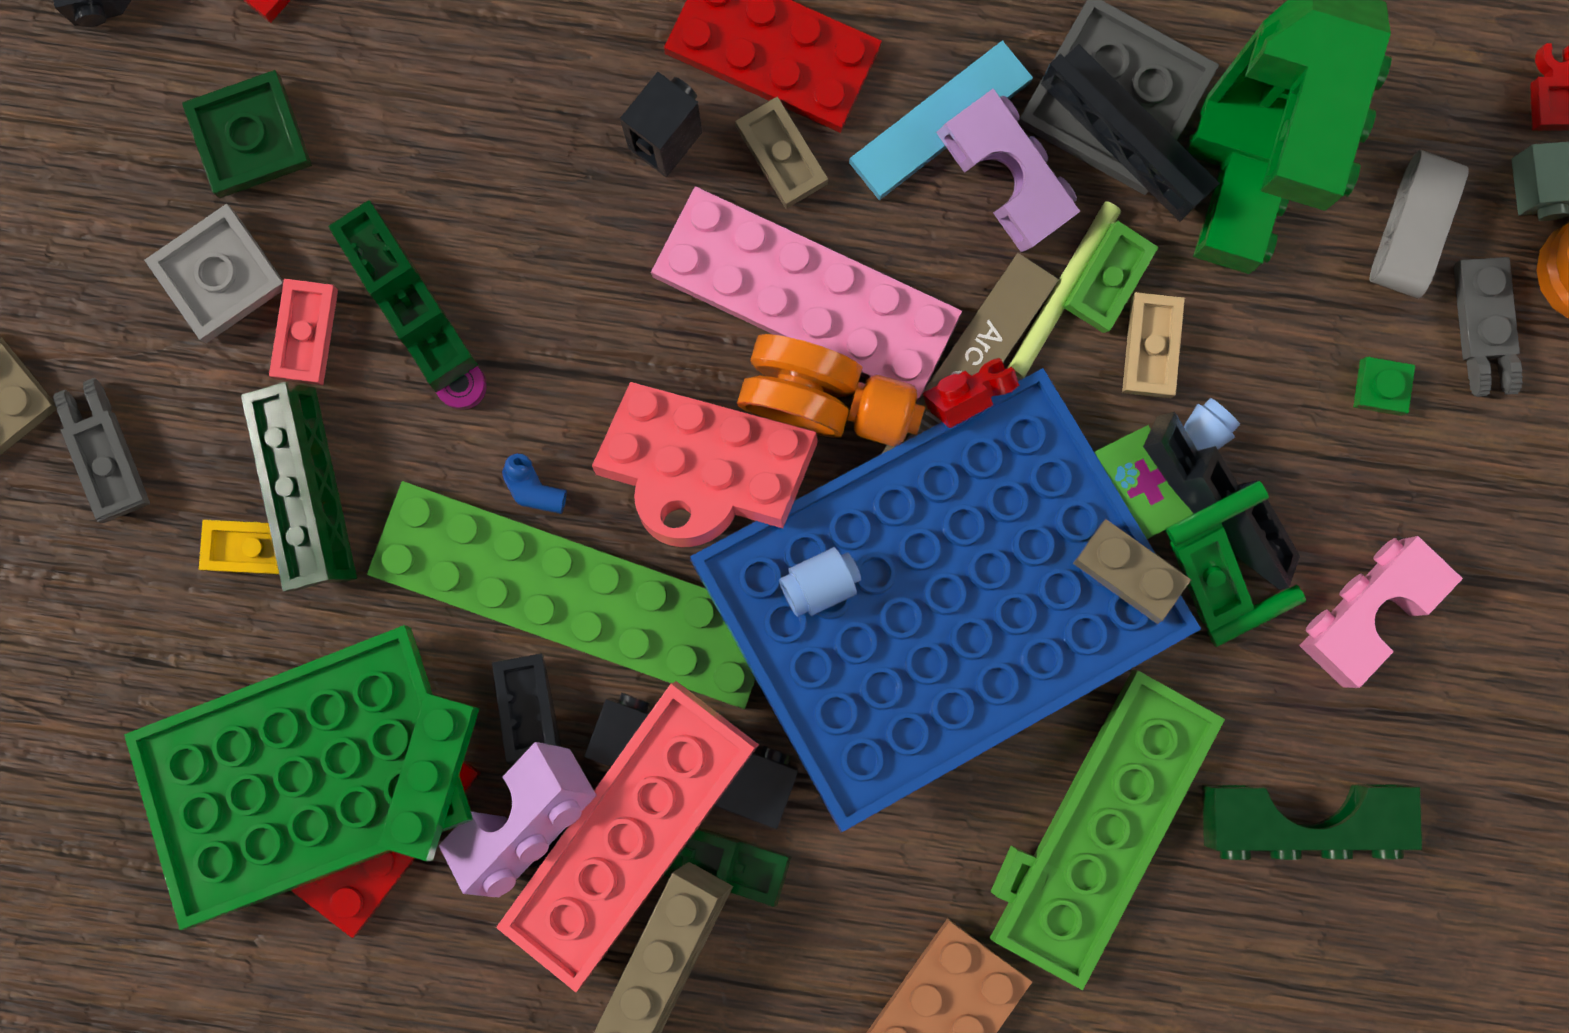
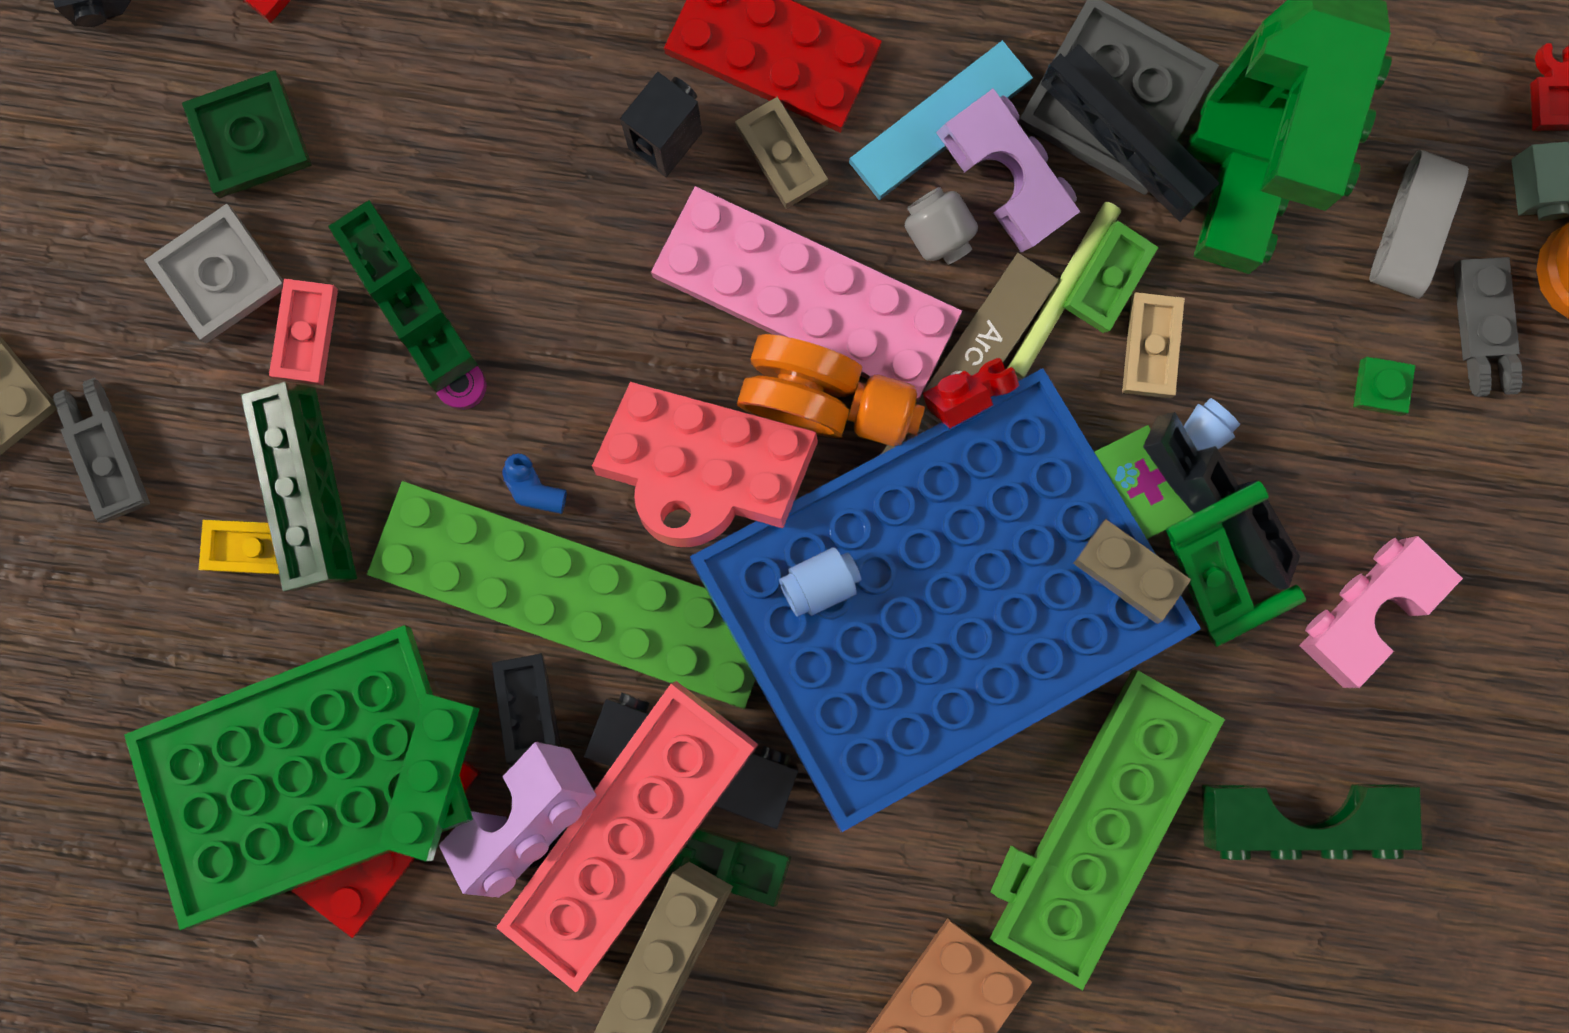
none -> light grey head [904,187,978,265]

